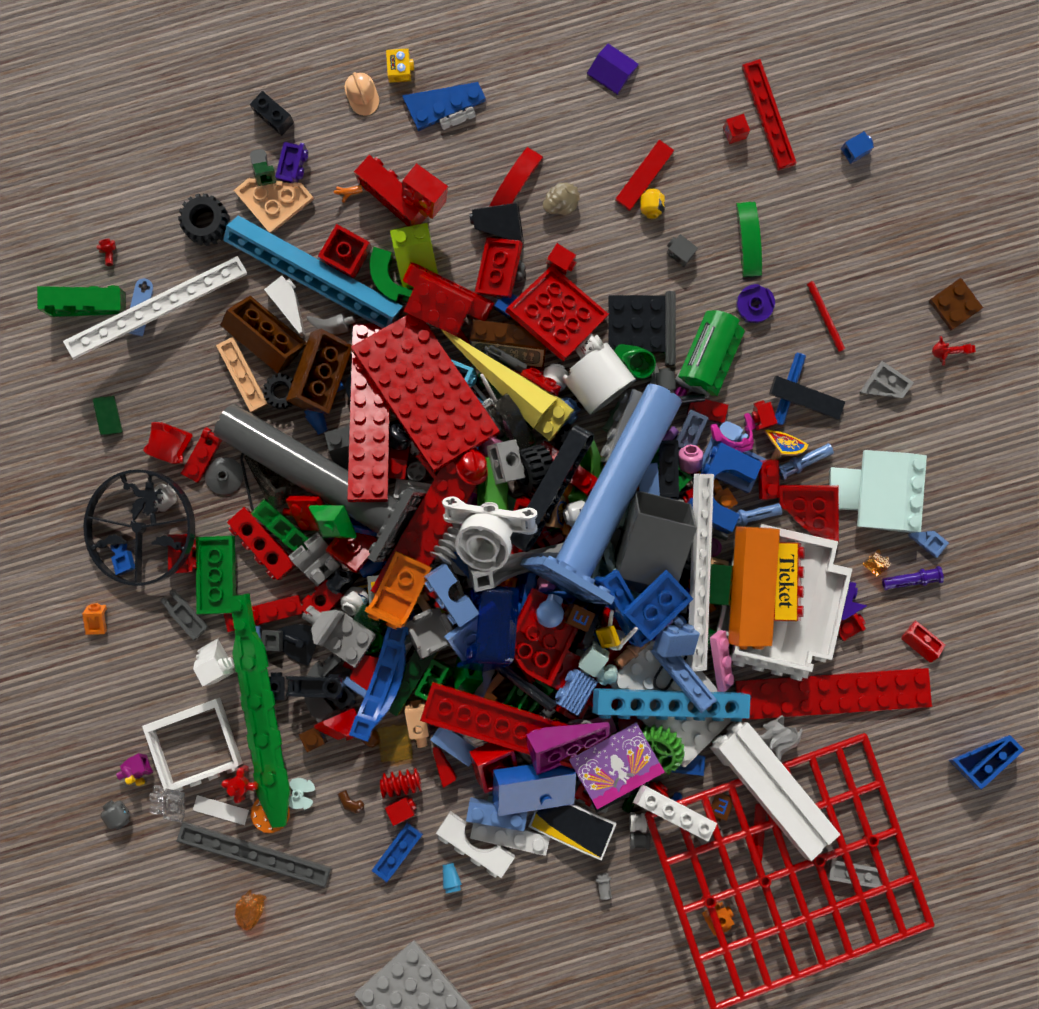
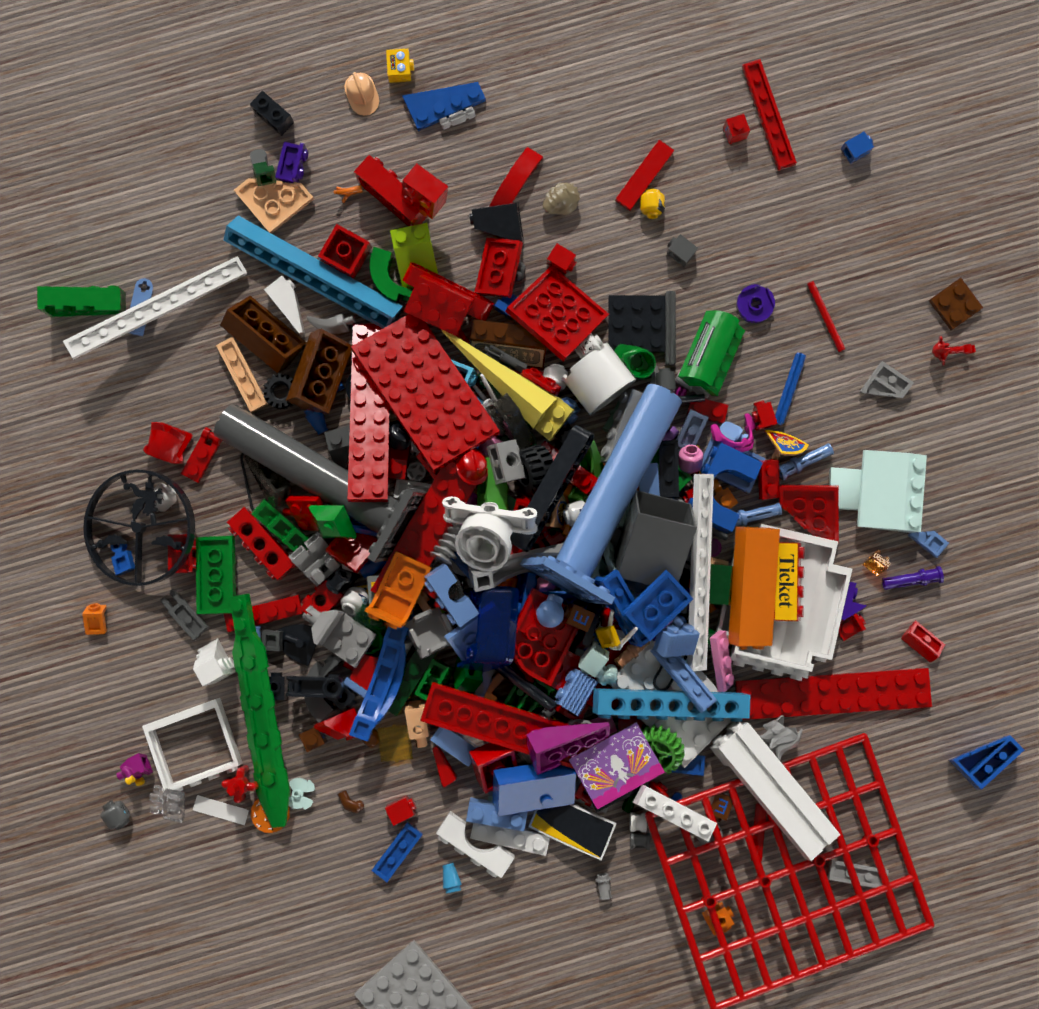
dark green slope [92,396,123,437] -> none
red plate [97,238,116,266] -> none
dark grey tile [176,822,332,888] -> none
black tyre [178,193,230,246] -> none
dark grey dish [205,457,243,495] -> none
clear orange hat [235,890,267,931] -> none
red piece [380,768,422,799] -> none
dark purple slope [587,43,639,95] -> none
green slope [736,202,762,278] -> none
black tile [769,376,845,420] -> none

